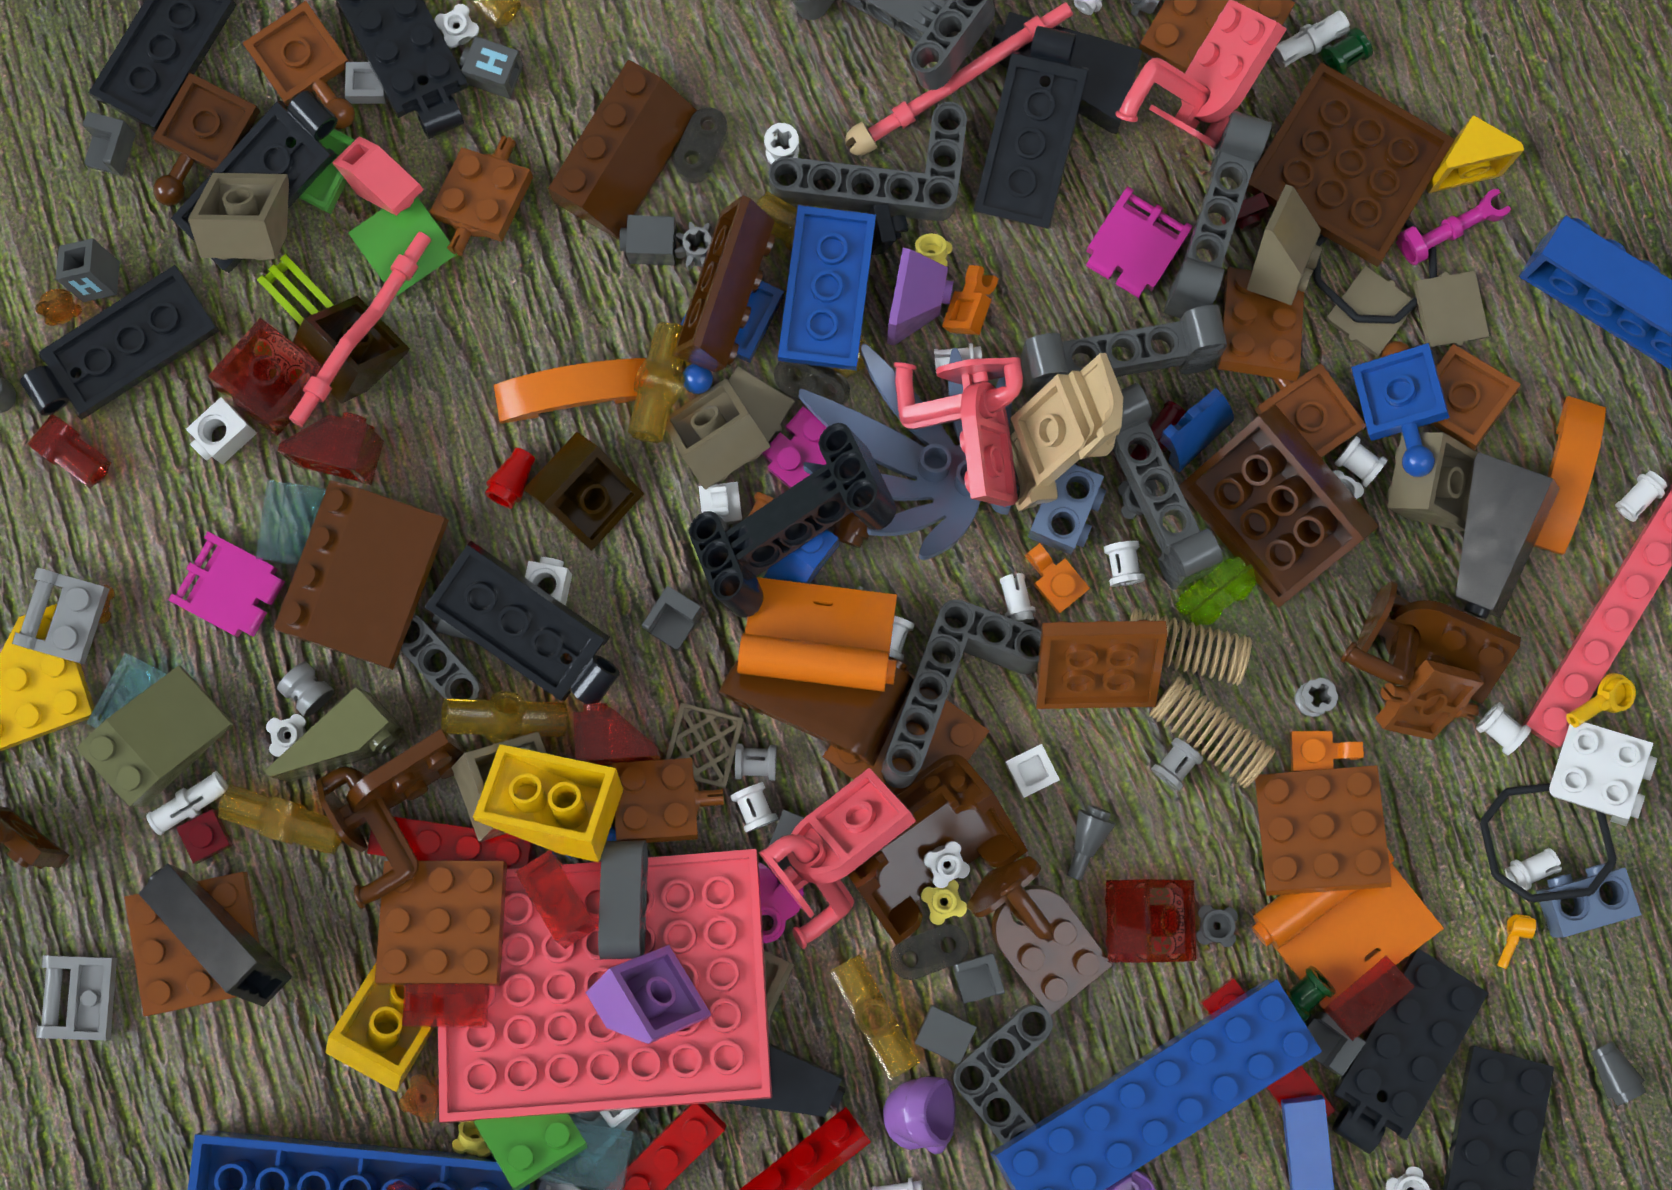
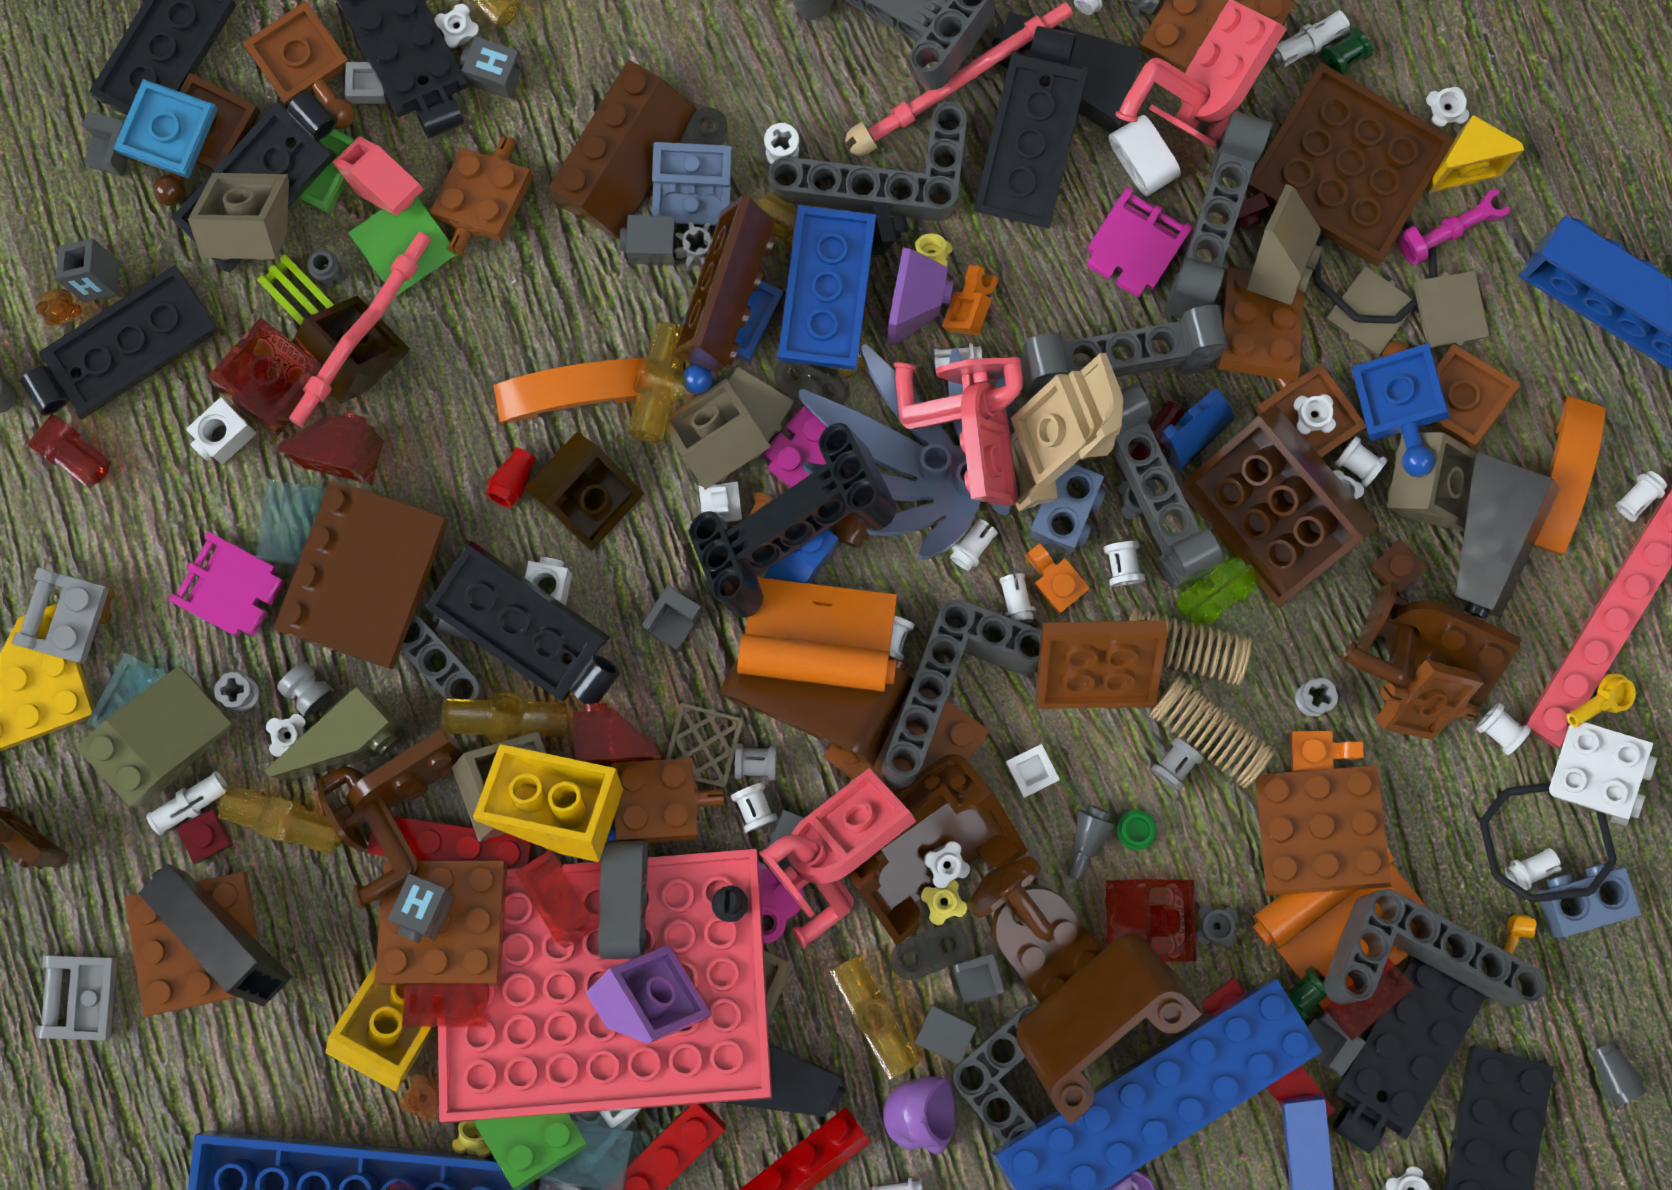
none -> dark azure plate [113,79,218,179]
none -> light grey bush [214,672,260,711]
none -> dark grey pin [307,250,344,288]
none -> dark grey brick [387,873,455,943]
none -> sand blue slope [652,142,732,227]
none -> black piece [712,885,748,922]
none -> white pin [950,519,998,571]
none -> reddish brown windscreen [1016,933,1202,1125]
none -> white beam [1109,115,1181,196]
none -> green plate [1116,810,1157,850]
none -> white plate [1293,394,1336,435]
none -> dark grey beam [1324,889,1547,1007]
none -> reddish brown plate [1369,539,1428,595]
none -> white plate [1426,87,1469,128]

